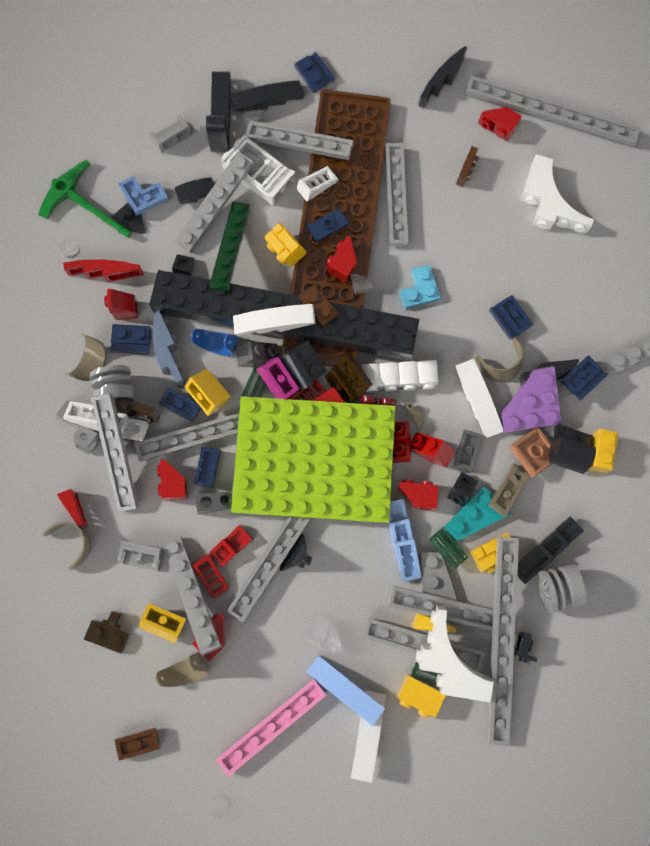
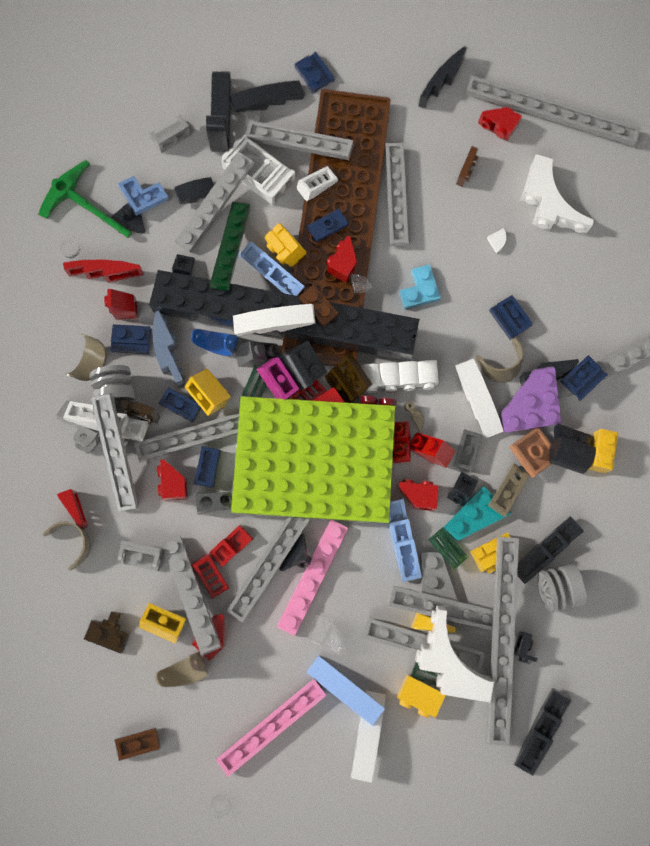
none -> light blue slope [240,241,305,296]
none -> bright pink plate [277,520,348,636]
none -> white tile [487,228,506,254]
none -> black slope [514,687,572,776]

